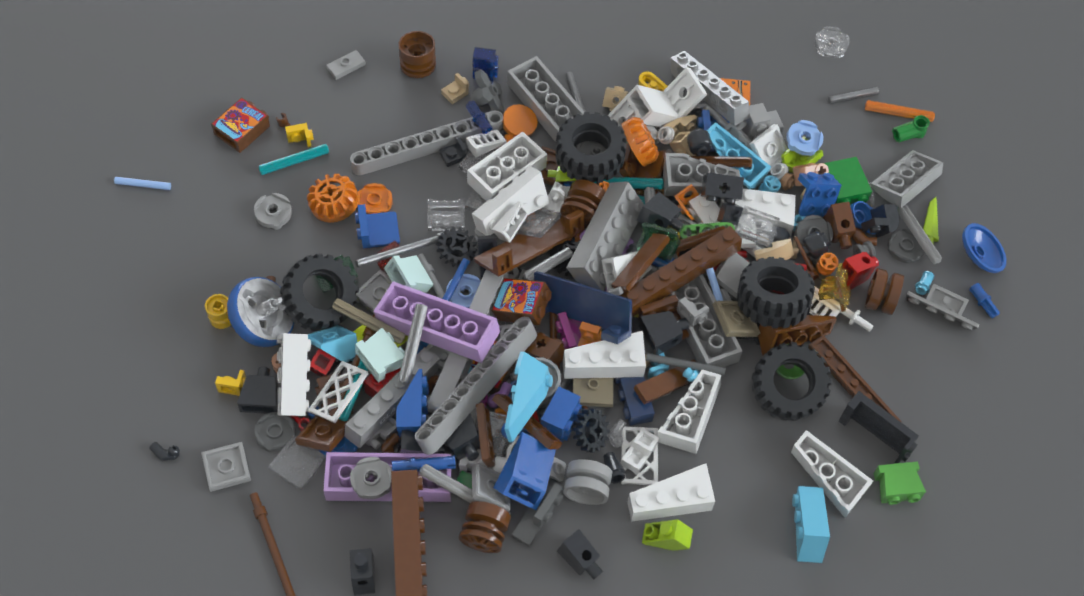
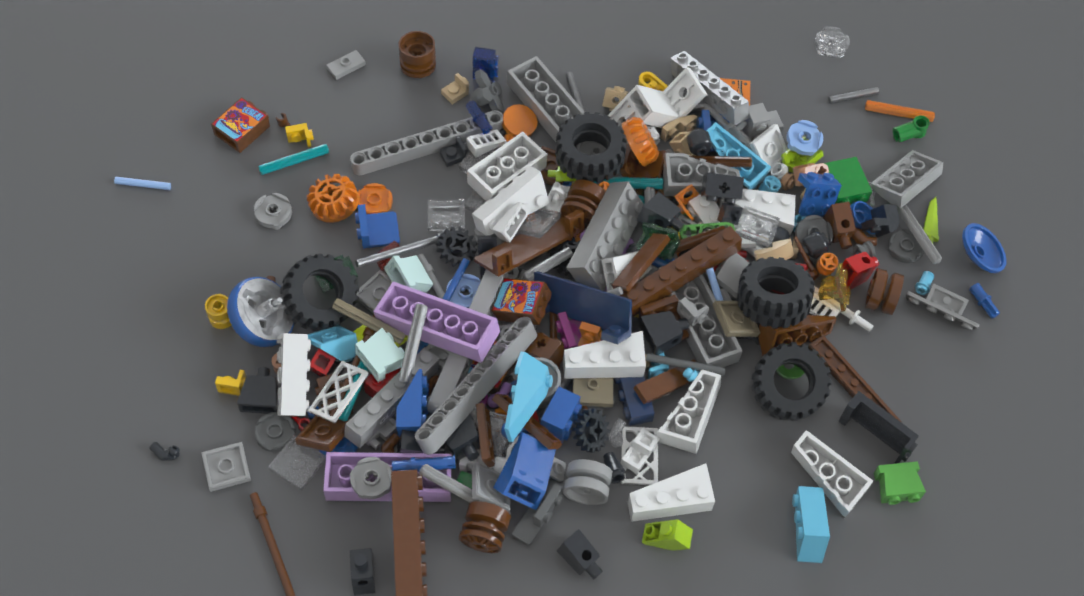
white plate [657,126,675,144] -> none

